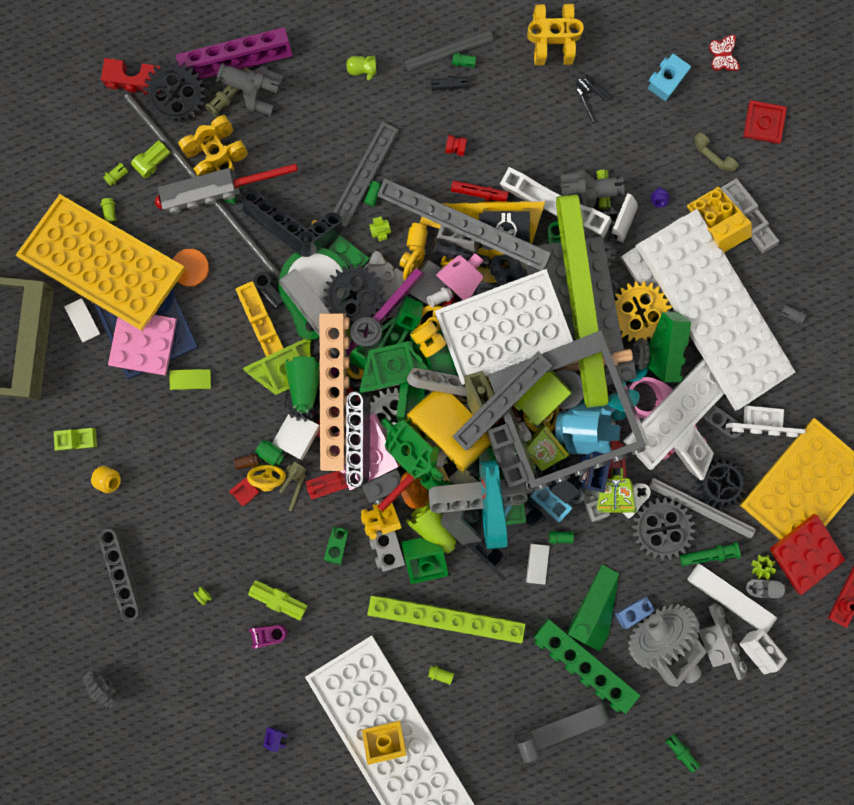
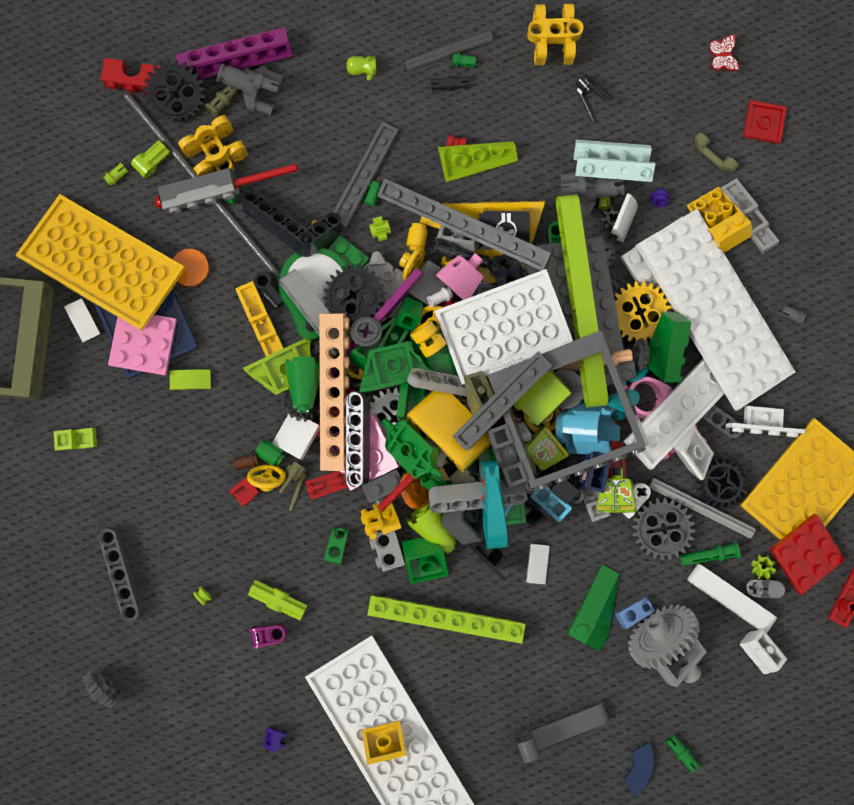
yellow head [91,466,121,493] -> none
lime pin [100,198,117,223] -> none
lime pin [428,665,454,685] -> none
red pin [451,180,509,202] -> none
white arch [500,167,612,238] -> none
green brick [533,618,640,714] -> none
green pin [549,529,574,545] -> none
medium azure brick [648,54,691,101] -> none
light grey bracket [699,602,747,680] -> none
none -> lime wing [438,141,518,182]
none -> light aqua fence [573,140,655,182]
none -> dark blue tile [623,742,654,796]

